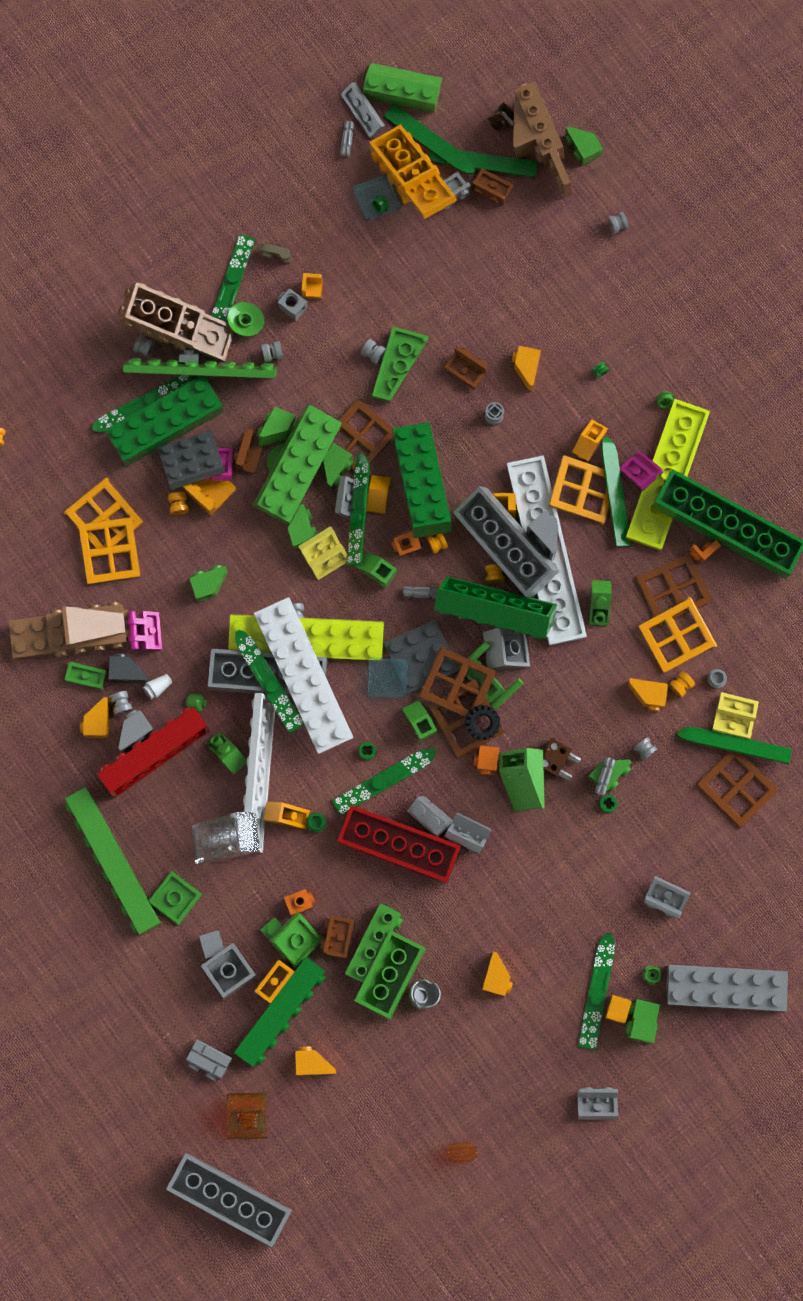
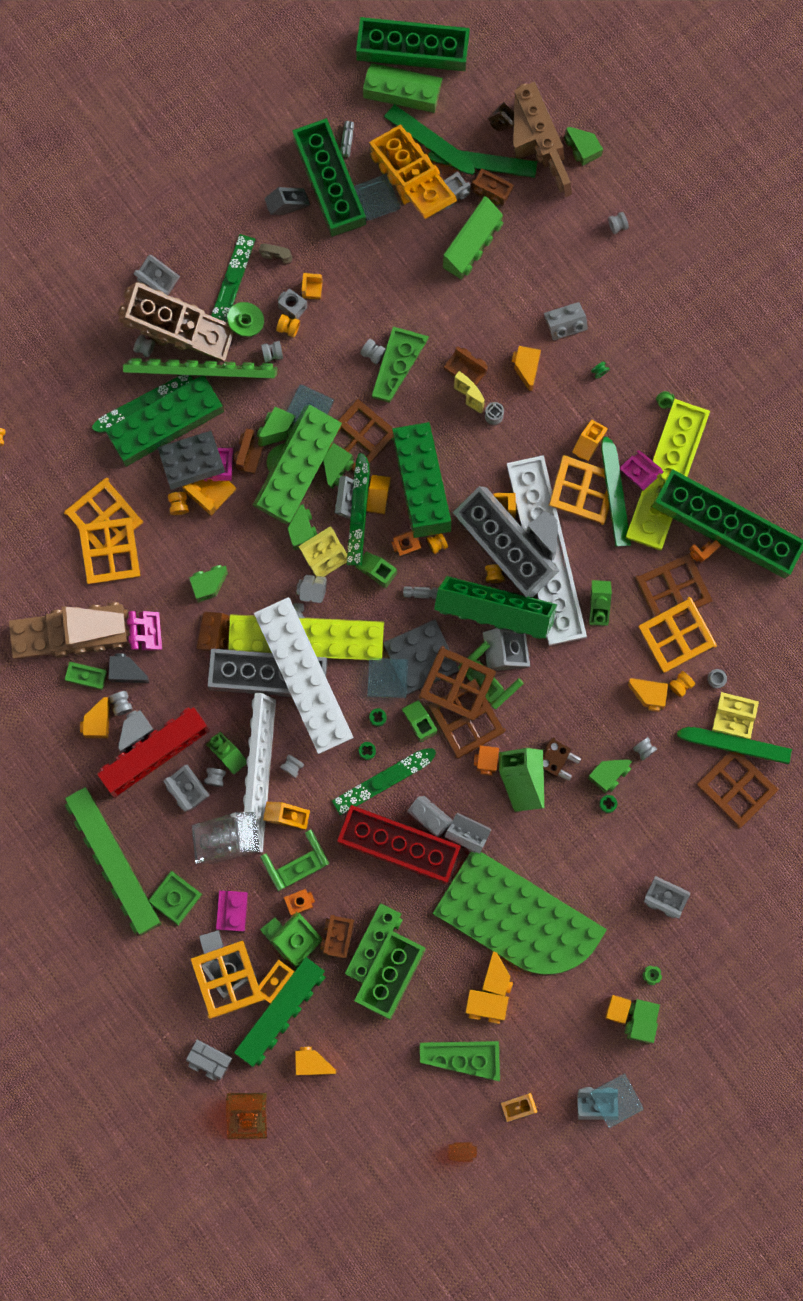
white cone [143,674,172,700] -> none
light grey brick [166,1153,292,1247] -> none
light grey plate [179,348,200,362] -> none
bright green piece [186,693,207,713] -> none
green piece [235,630,305,733] -> none
green plate [307,813,326,832] -> none
light grey plate [341,82,385,138] -> none
green plate [372,195,389,213] -> none
light grey hair [409,979,441,1010] -> none
black tyre [464,705,501,741] -> none
green piece [578,933,615,1050] -> none
light grey axle [595,757,615,795] -> none
light grey brick [665,965,788,1012] -> none
none -> light grey bracket [133,255,180,295]
none -> light grey bracket [163,764,210,812]
none -> light orange window [191,941,264,1019]
none -> dark orange bracket [196,612,230,651]
none -> light grey wheel [204,768,226,787]
none -> dark pink plate [216,890,248,932]
none -> bright green plate [260,829,330,891]
none -> dark grey slope [264,187,310,215]
none -> light orange wheel [276,314,300,338]
none -> light grey wheel [280,754,304,778]
none -> clear light blue tile [287,384,334,423]
none -> green brick [292,118,366,237]
none -> light grey brick [296,575,327,603]
none -> green brick [356,17,470,72]
none -> green bush [369,708,387,727]
none -> bright green wing [420,1041,500,1081]
none -> bright green plate [433,852,607,975]
none -> bright green slope [443,196,504,280]
none -> light yellow slope [454,371,484,413]
none -> light orange brick [465,990,509,1024]
none -> light orange slope [501,1093,537,1122]
none -> light grey bracket [544,302,588,340]
none -> clear light blue tile [590,1073,644,1128]

